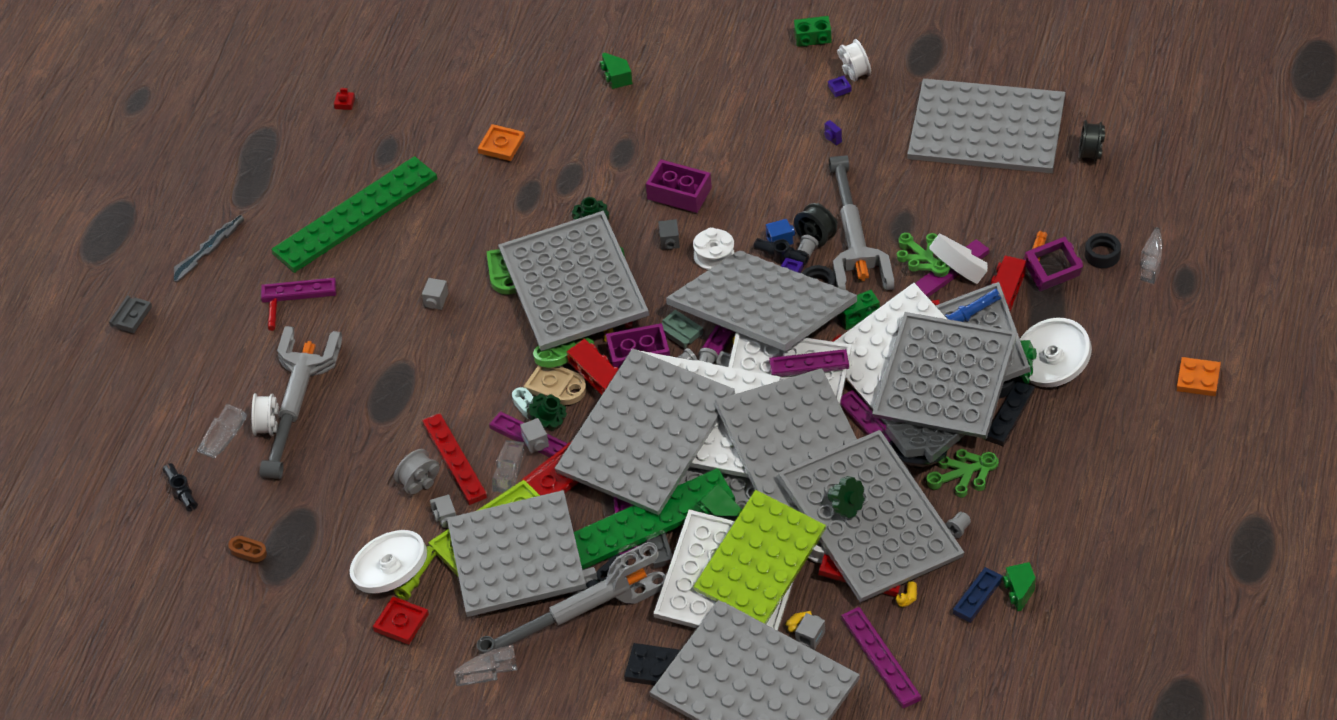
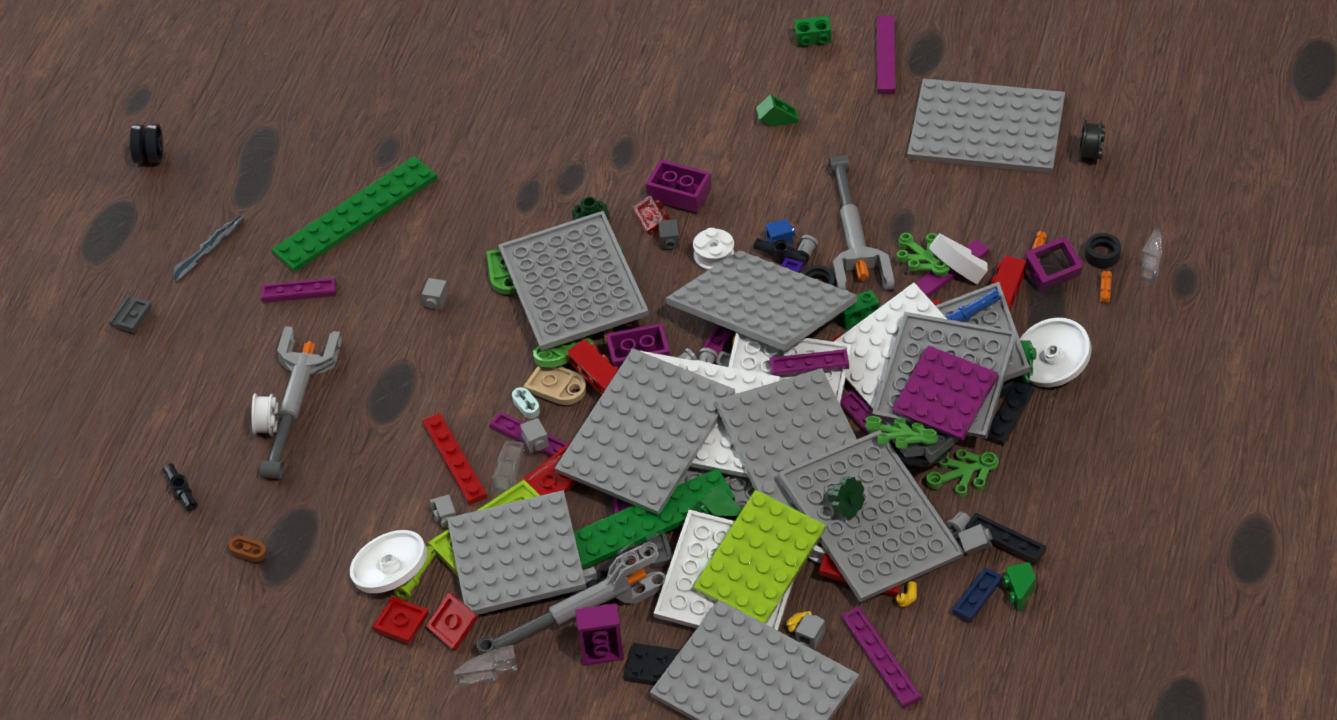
clear slope [197,404,247,459] -> none
red wheel [268,298,277,331] -> none
red tile [334,88,355,110] -> none
light grey wheel [394,449,440,494] -> none
orange plate [477,124,525,161] -> none
dark green plant [527,394,567,431] -> none
green slope [600,53,633,89] -> none
sand green plate [662,310,703,349] -> none
pearl dark grey wheel [794,203,838,247] -> none
dark purple plate [824,120,842,145] -> none
dark purple plate [828,76,852,97] -> none
white wheel [837,39,871,82] -> none
orange plate [1177,357,1221,397] -> none
none -> black wheel [130,124,163,163]
none -> red plate [426,593,479,650]
none -> magenta brick [575,604,624,666]
none -> clear red bracket [633,195,671,235]
none -> green slope [756,94,800,127]
none -> bright green plant [865,416,938,449]
none -> magenta tile [877,16,895,94]
none -> magenta plate [892,345,999,441]
none -> light grey brick [958,524,993,555]
none -> black plate [965,513,1046,565]
none -> orange axle [1100,271,1112,303]

